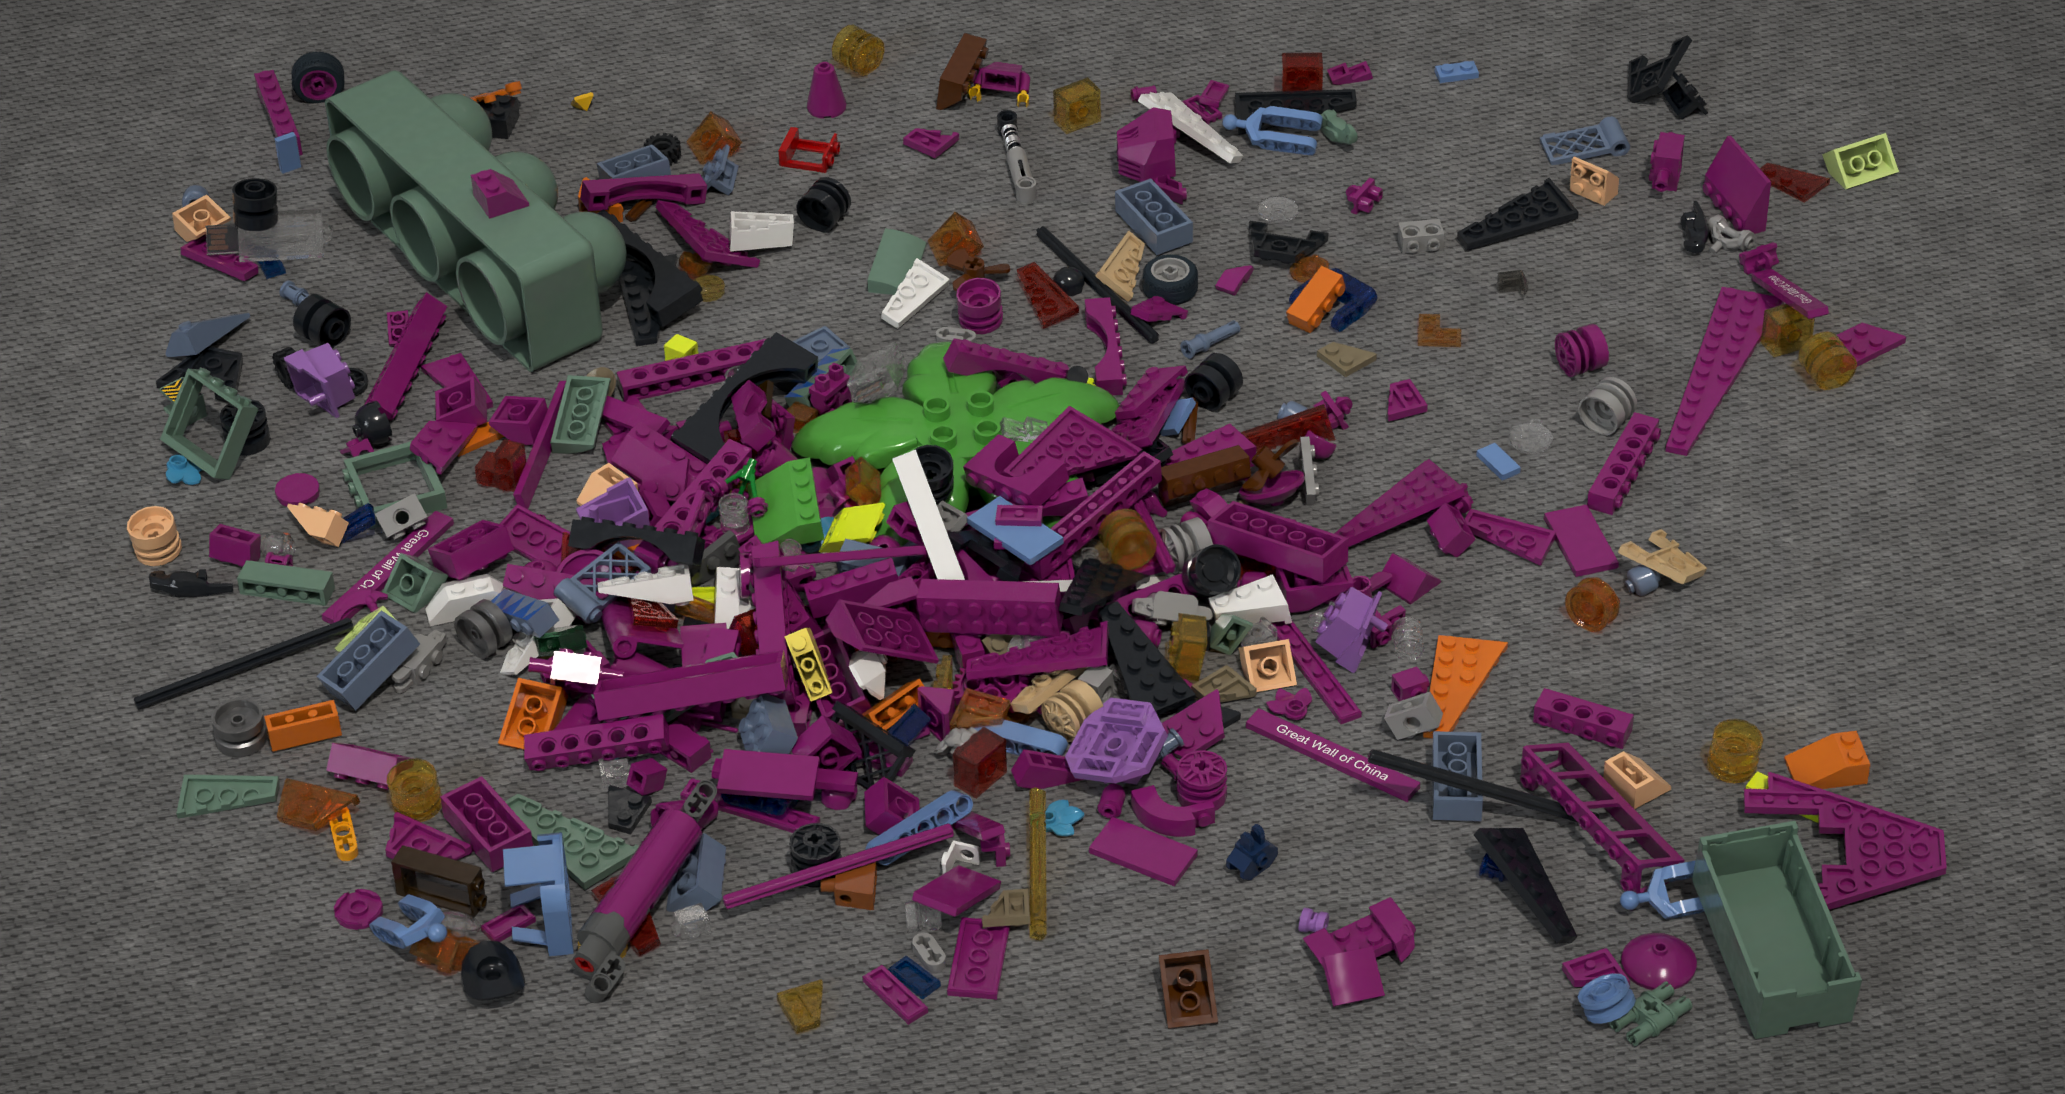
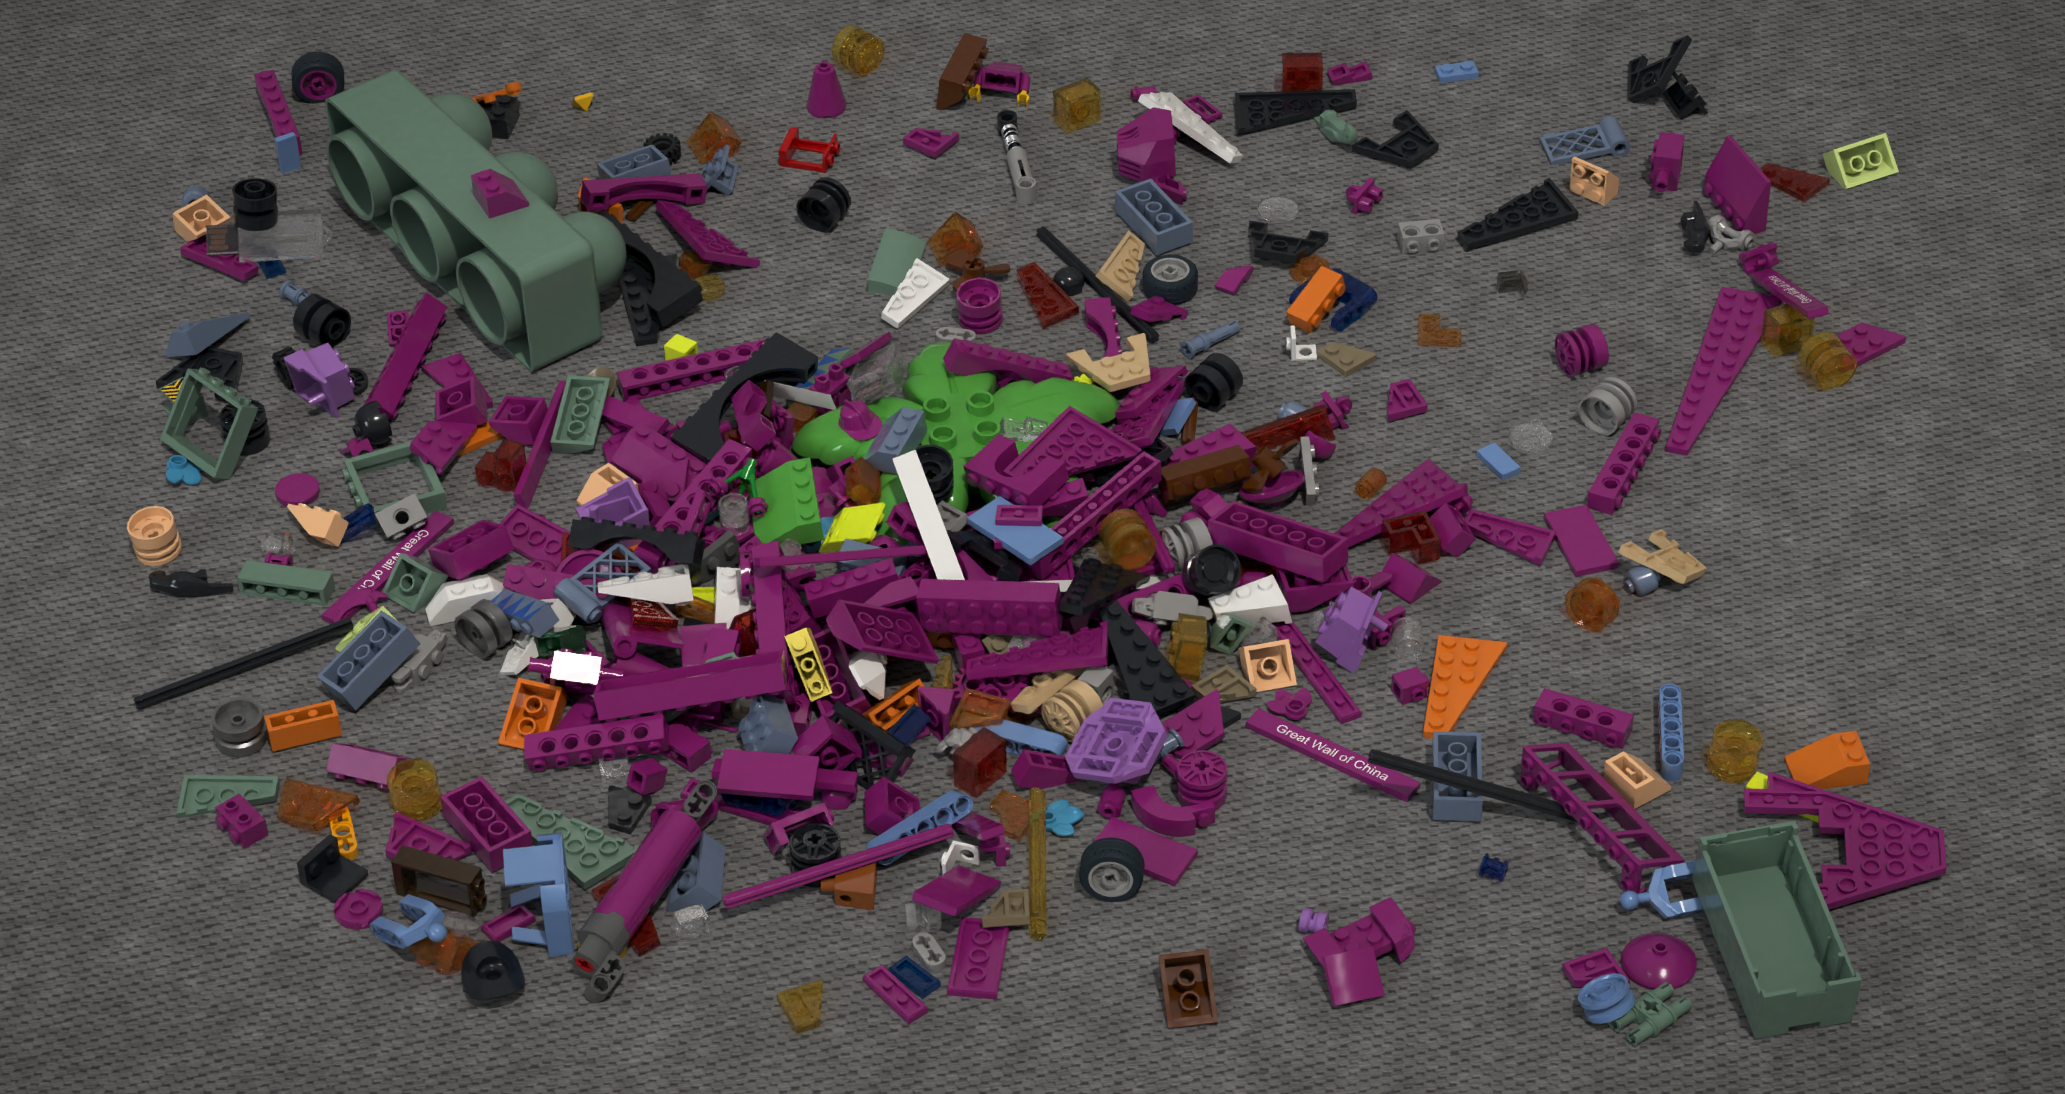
magenta brick [209,524,261,567] -> none
white wedge [729,211,794,251] -> none
sand blue tile [793,326,850,363] -> none
black tile [1066,366,1088,383] -> none
magenta tile [1199,80,1229,108] -> none
medium blue piece [1222,106,1323,155] -> none
dark blue hinge [1226,824,1278,880] -> none
light grey brick [1384,692,1443,740] -> none
black wing [1474,828,1578,944] -> none
none -> magenta brick [215,794,269,849]
none -> black bracket [297,834,369,903]
none -> magenta panel [763,803,834,855]
none -> white sticker [764,380,836,410]
none -> magenta piece [838,399,882,441]
none -> magenta tile [840,332,893,368]
none -> sand blue slope [860,407,927,474]
none -> clear orange tile [990,789,1044,842]
none -> tan wing [1066,333,1150,392]
none -> black wheel [1079,837,1145,902]
none -> white bracket [1286,326,1317,361]
none -> black wing [1352,110,1439,168]
none -> clear orange brick [1355,468,1387,499]
none -> clear red brick [1382,510,1441,564]
none -> medium blue beam [1658,684,1684,782]

